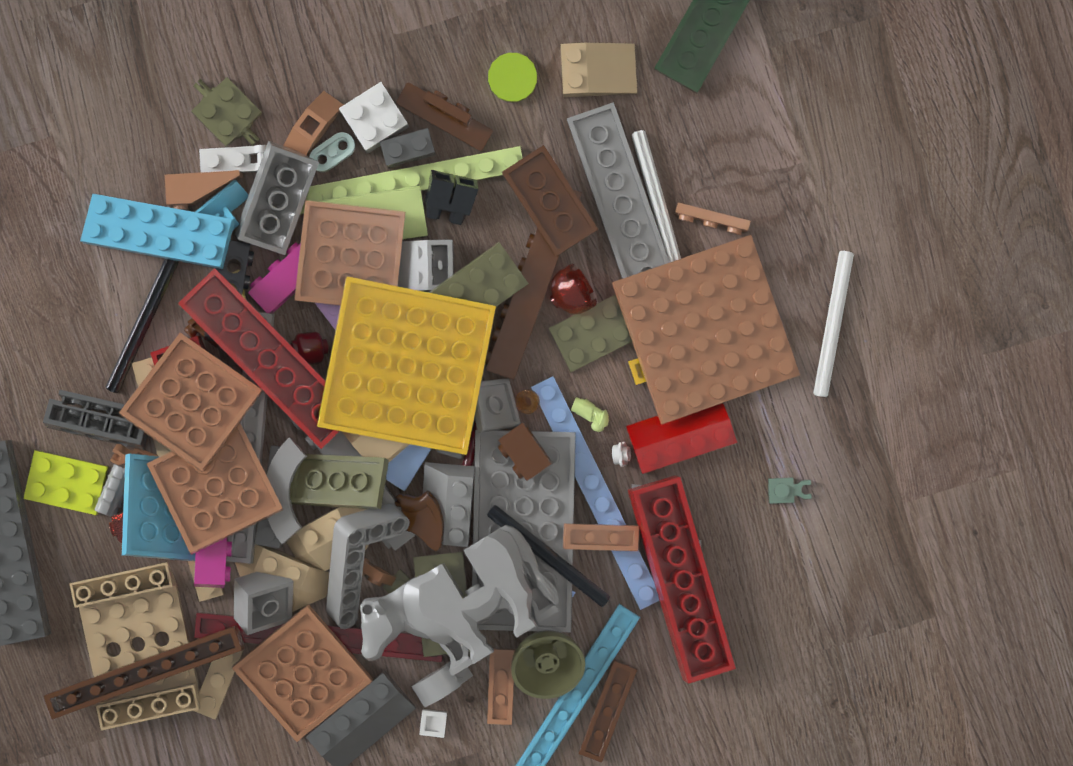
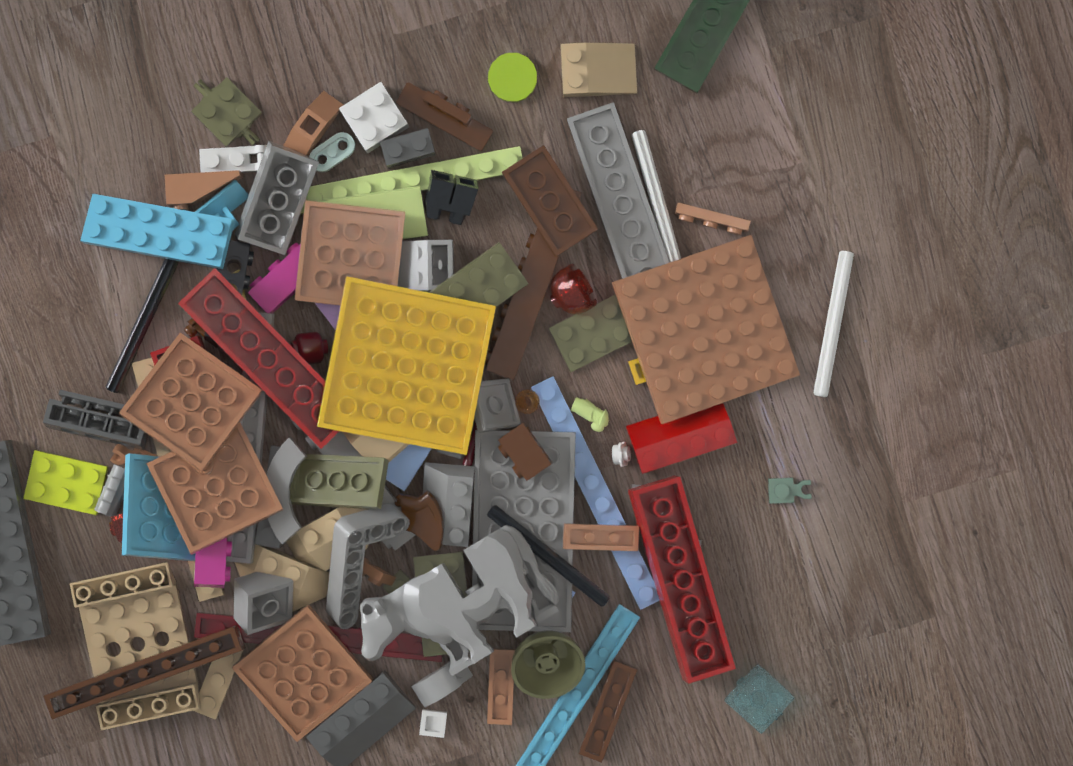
none -> clear light blue plate [724,663,795,734]

